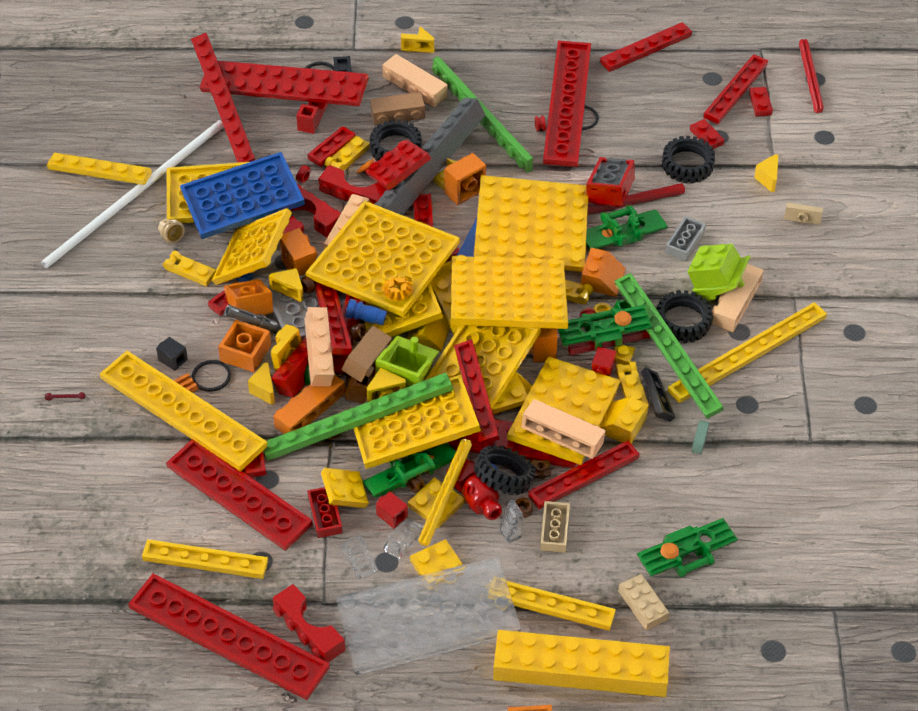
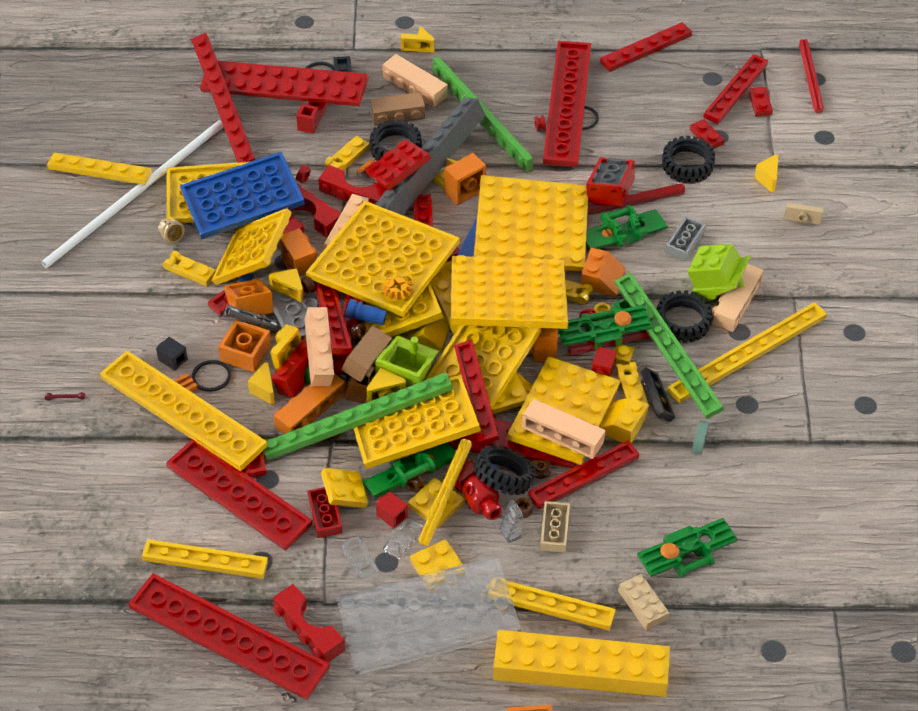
red plate [307,126,356,167] -> none

